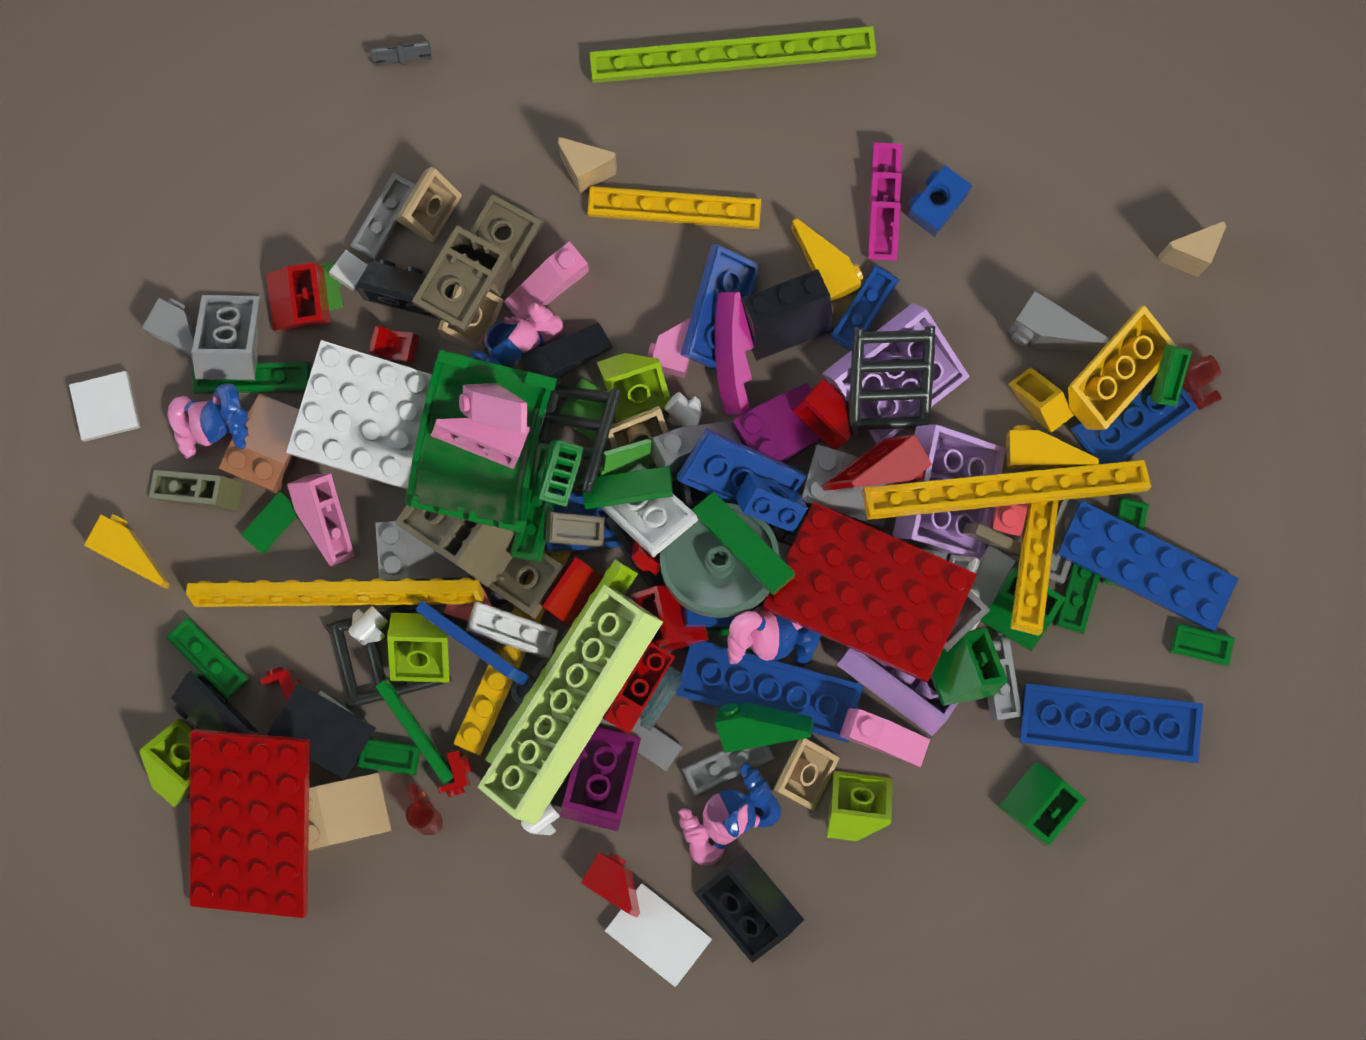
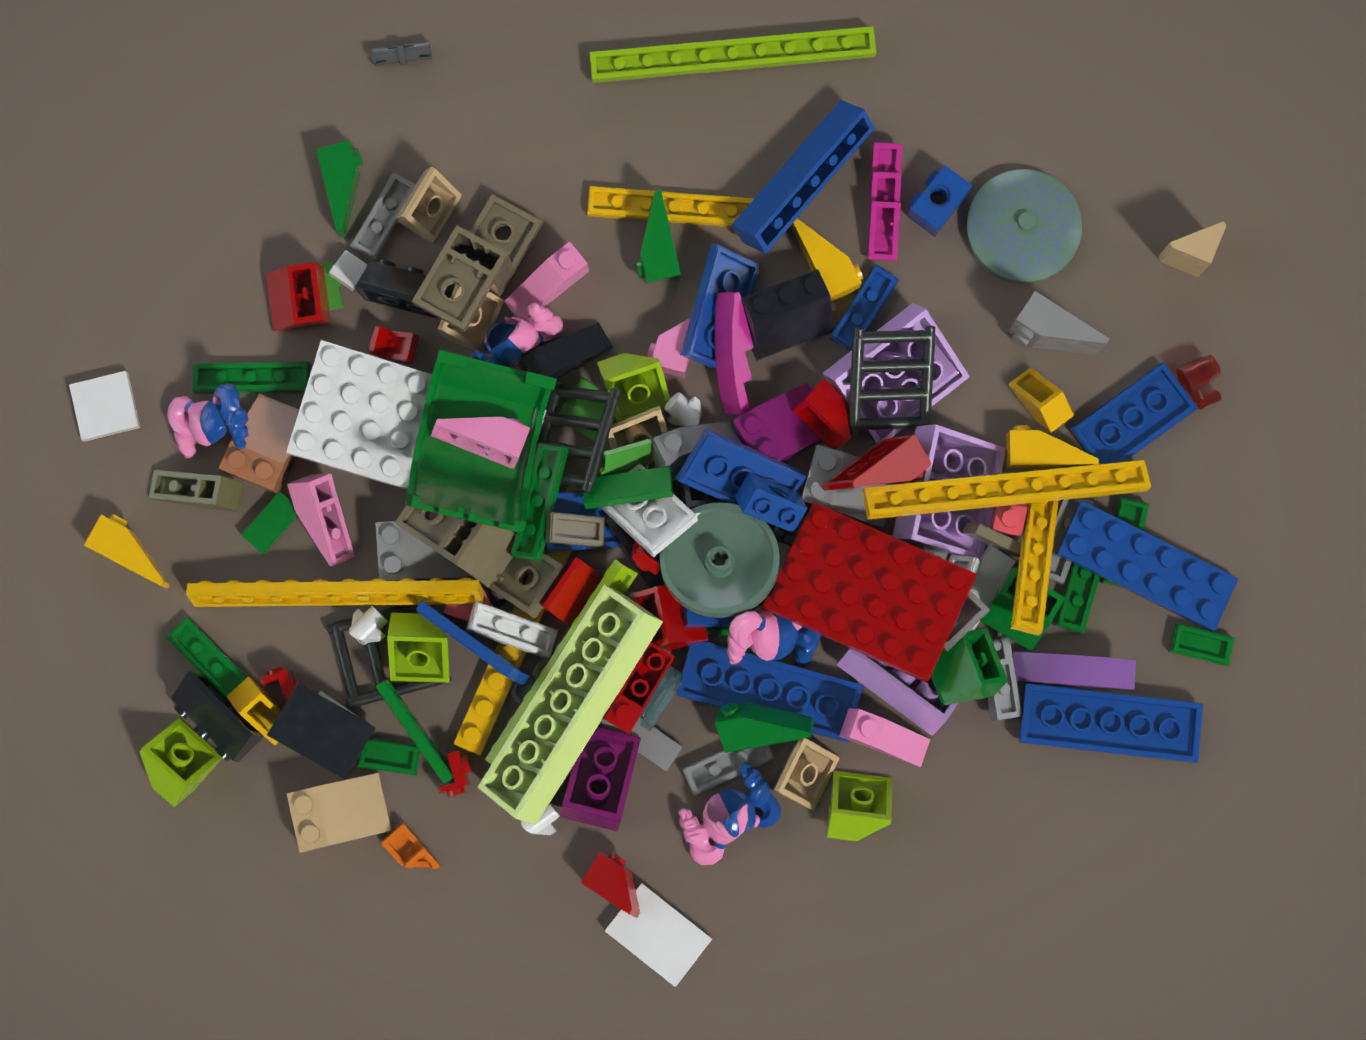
light grey slope [142,298,195,357] -> none
red plate [190,729,310,918] -> none
light grey slope [192,295,261,380] -> none
clear red piece [406,784,443,835] -> none
bright pink slope [459,383,527,433] -> none
green slope [537,440,584,507] -> none
tan slope [558,137,617,193] -> none
green tile [692,492,795,595] -> none
black slope [694,850,804,963] -> none
green slope [998,761,1087,846] -> none
yellow slope [1068,305,1176,430] -> none
green tile [1150,344,1192,407] -> none
none -> yellow slope [227,676,282,746]
none -> green slope [316,140,363,238]
none -> orange slope [380,822,440,869]
none -> green slope [636,189,681,284]
none -> blue brick [732,100,875,254]
none -> sand green dish [966,169,1082,284]
none -> medium lavender slope [1012,651,1136,690]

